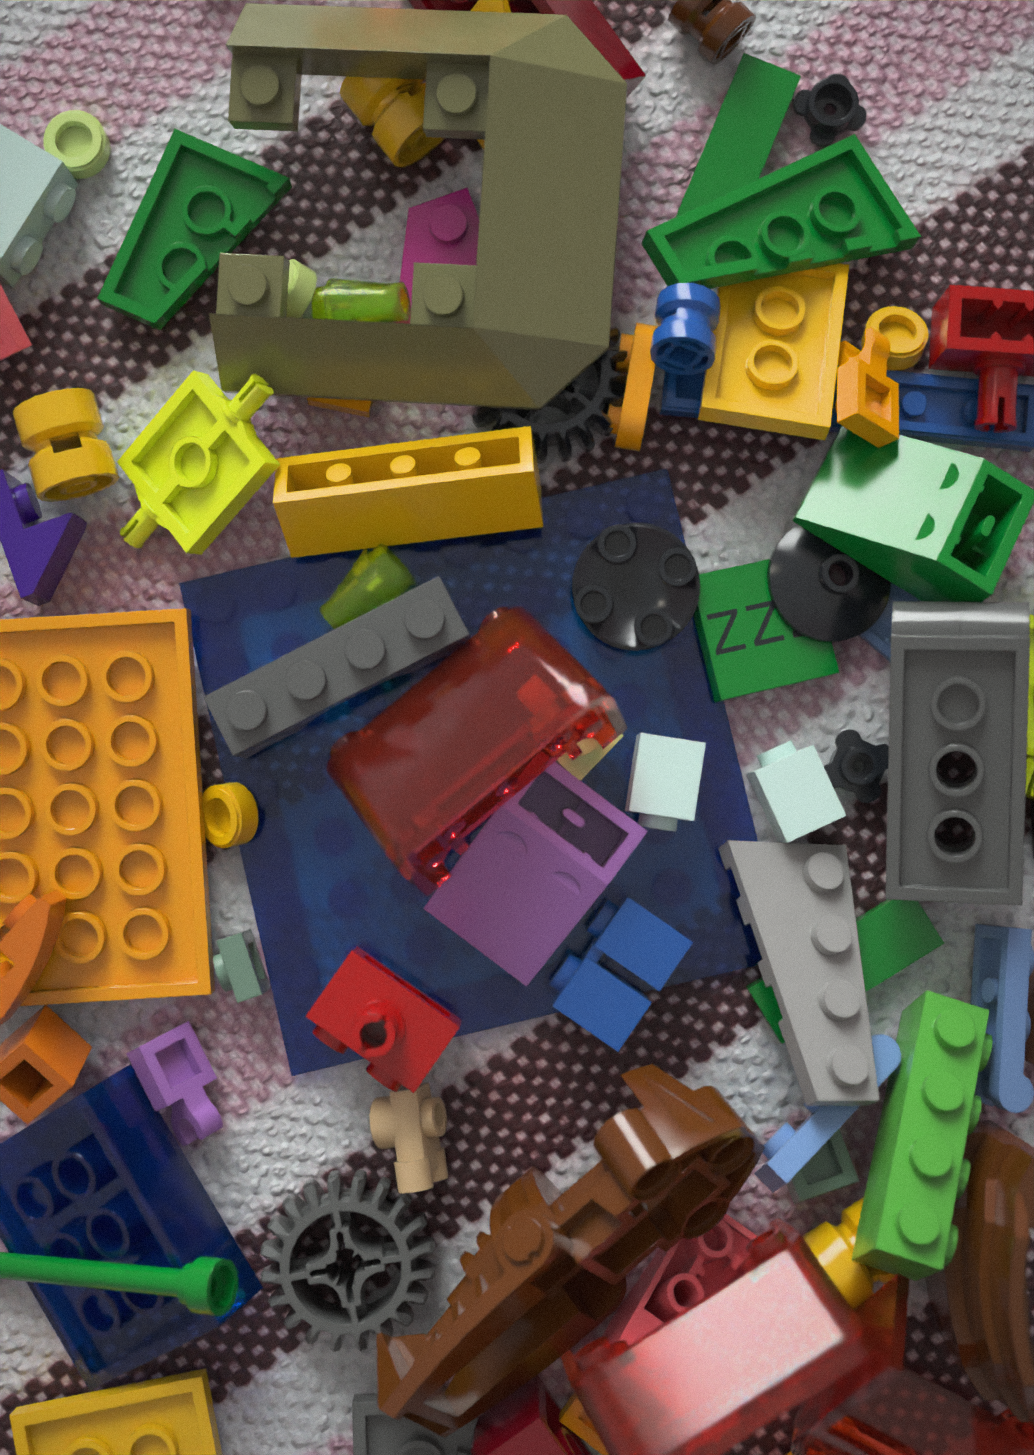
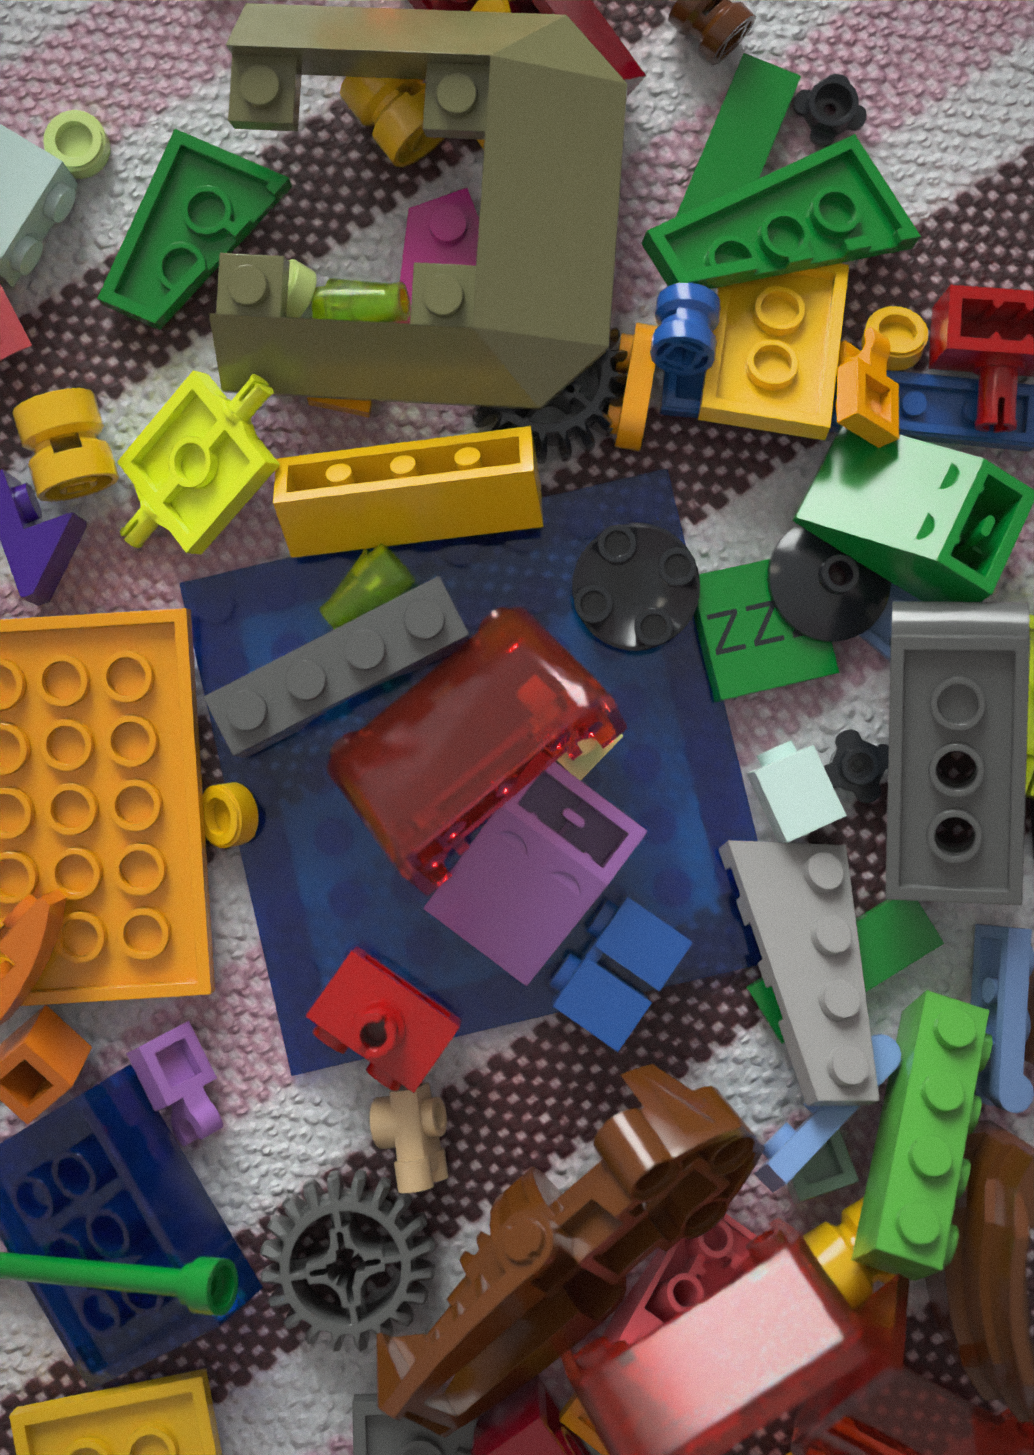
sand green plate [213,929,271,1003] -> none
light aqua brick [625,733,706,832] -> none

